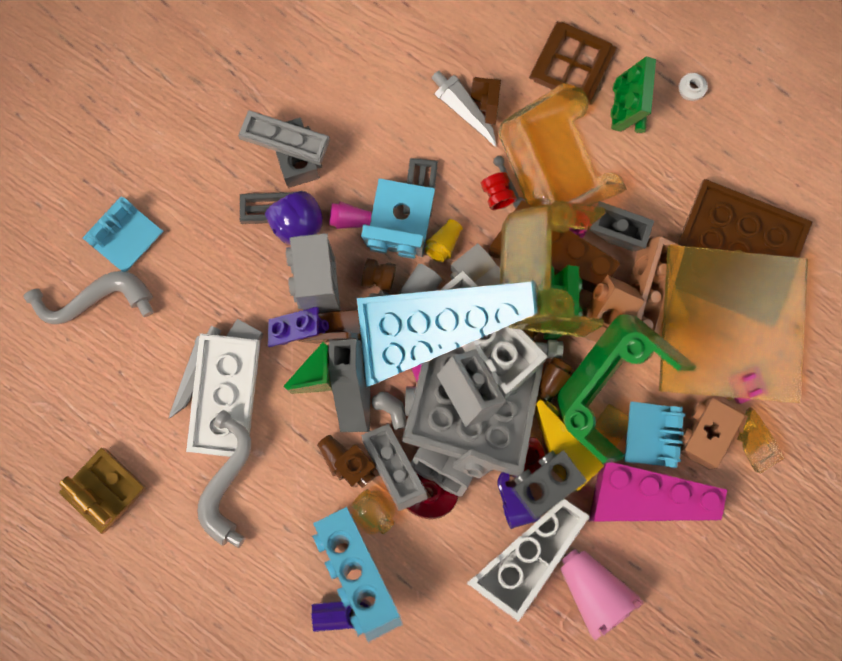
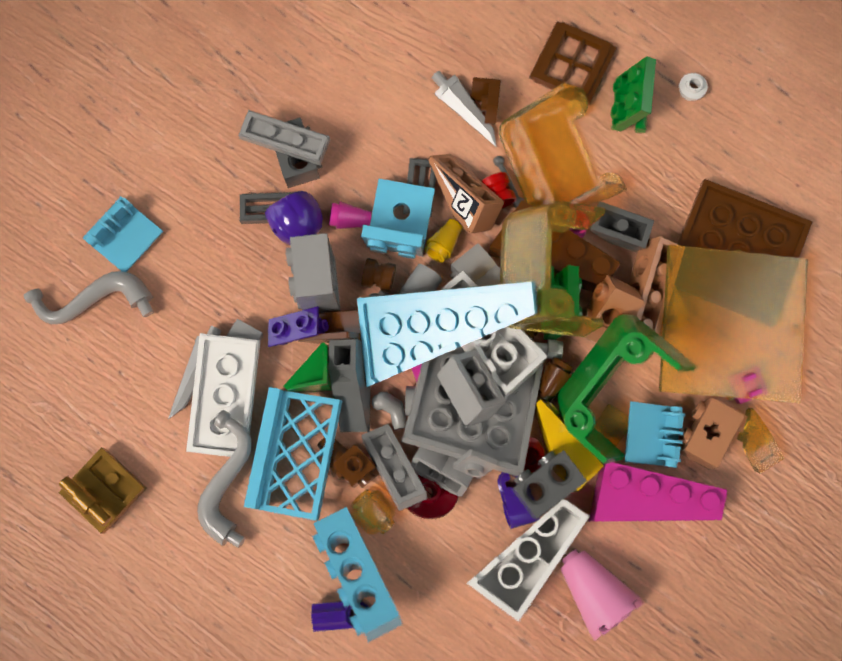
none -> medium azure fence [244,387,342,521]
none -> nougat slope [429,154,504,233]

